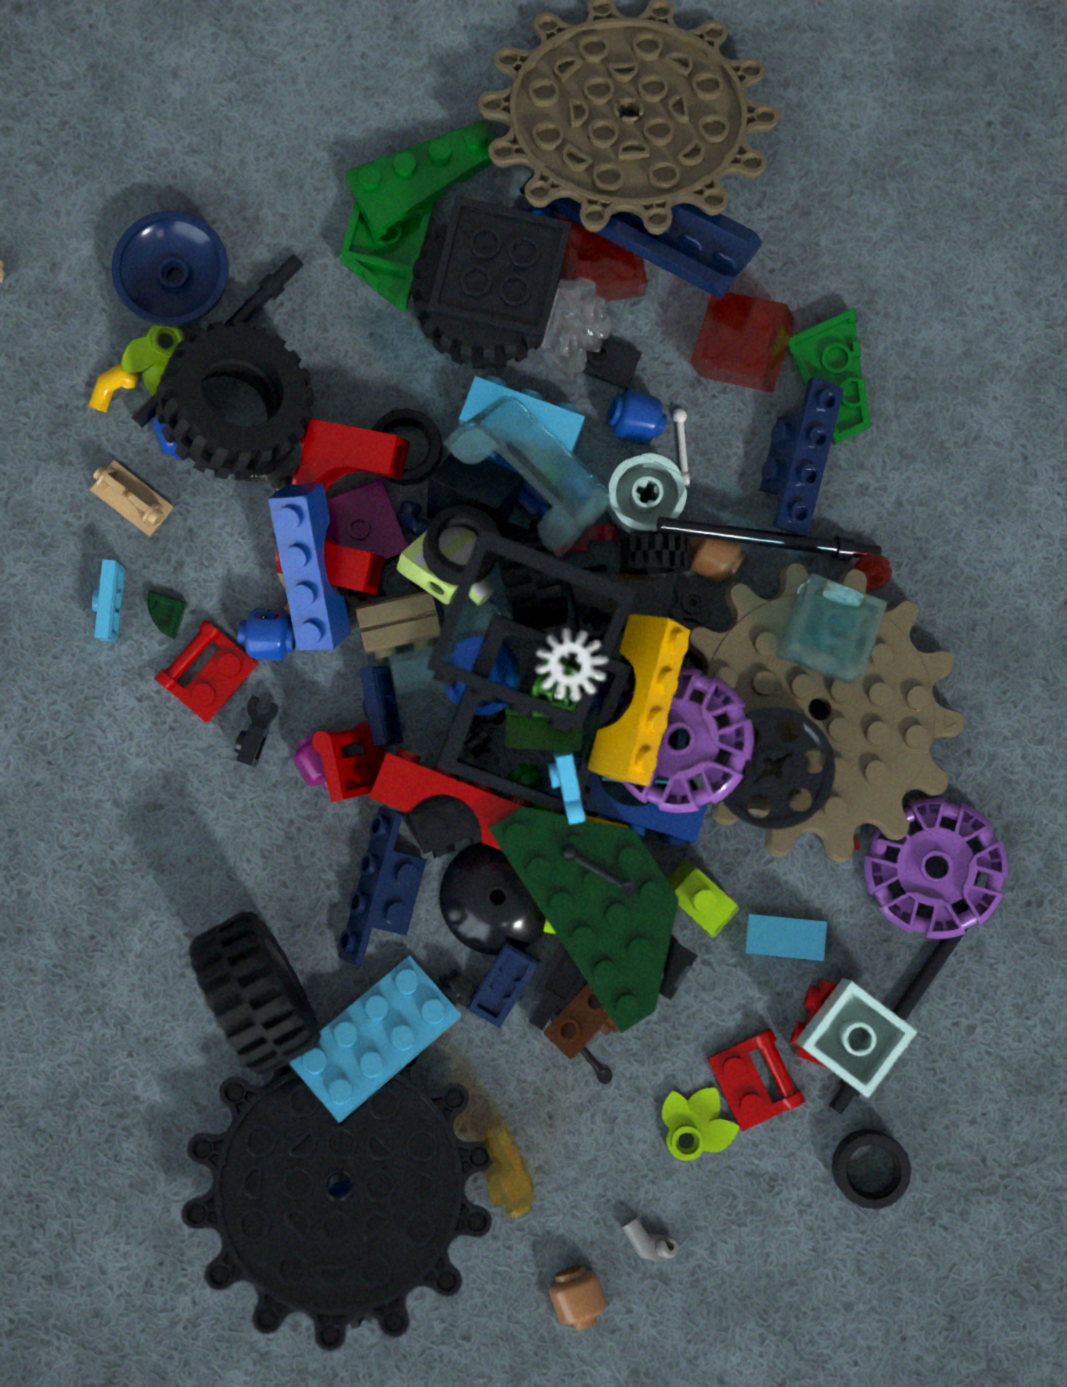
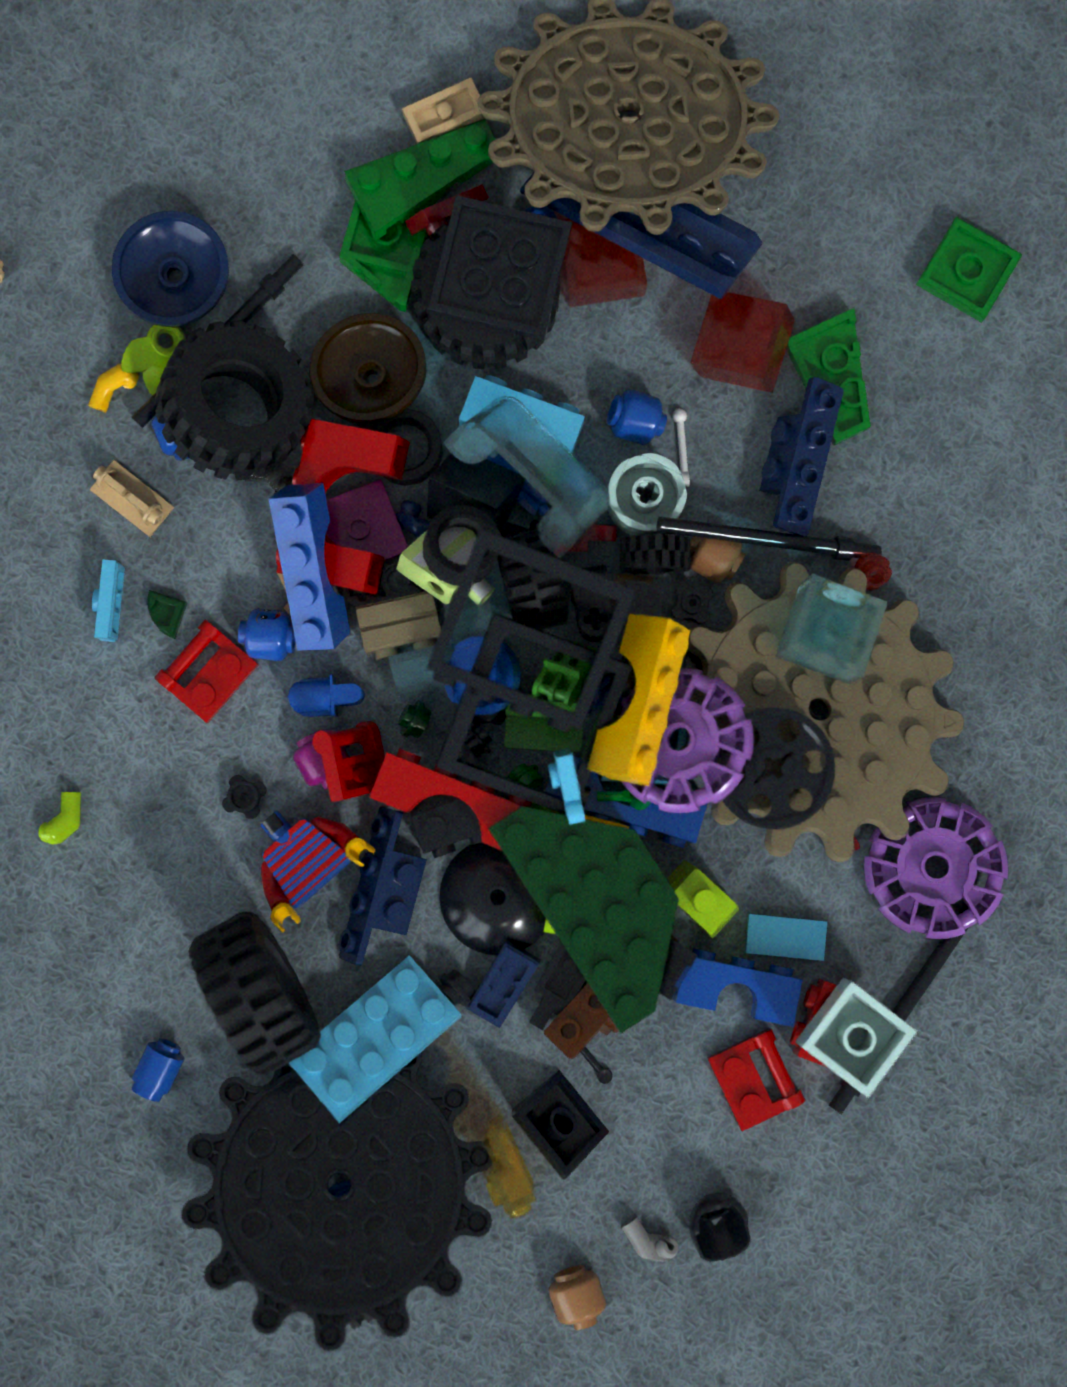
black plate [234,696,279,767] -> none
dark blue plate [359,666,403,746] -> none
white gear [536,629,608,701] -> none
clear plate [540,278,611,386] -> none
black plate [556,325,642,390] -> none
black hinge [561,844,637,897] -> none
lime plate [662,1087,739,1161] -> none
black tyre [831,1129,911,1210] -> none
none -> lime arm [38,792,81,845]
none -> blue brick [131,1038,185,1102]
none -> black plate [222,775,267,819]
none -> torso [260,810,375,932]
none -> blue arm [288,675,365,717]
none -> dark brown dish [310,313,427,424]
none -> dark green plate [398,700,431,738]
none -> tan plate [402,78,484,144]
none -> dark red plate [405,184,489,236]
none -> black slope [512,1070,609,1180]
none -> green hand [597,790,652,810]
none -> blue arch [673,948,803,1027]
none -> black hair [689,1193,751,1262]
none -> green plate [916,216,1023,323]

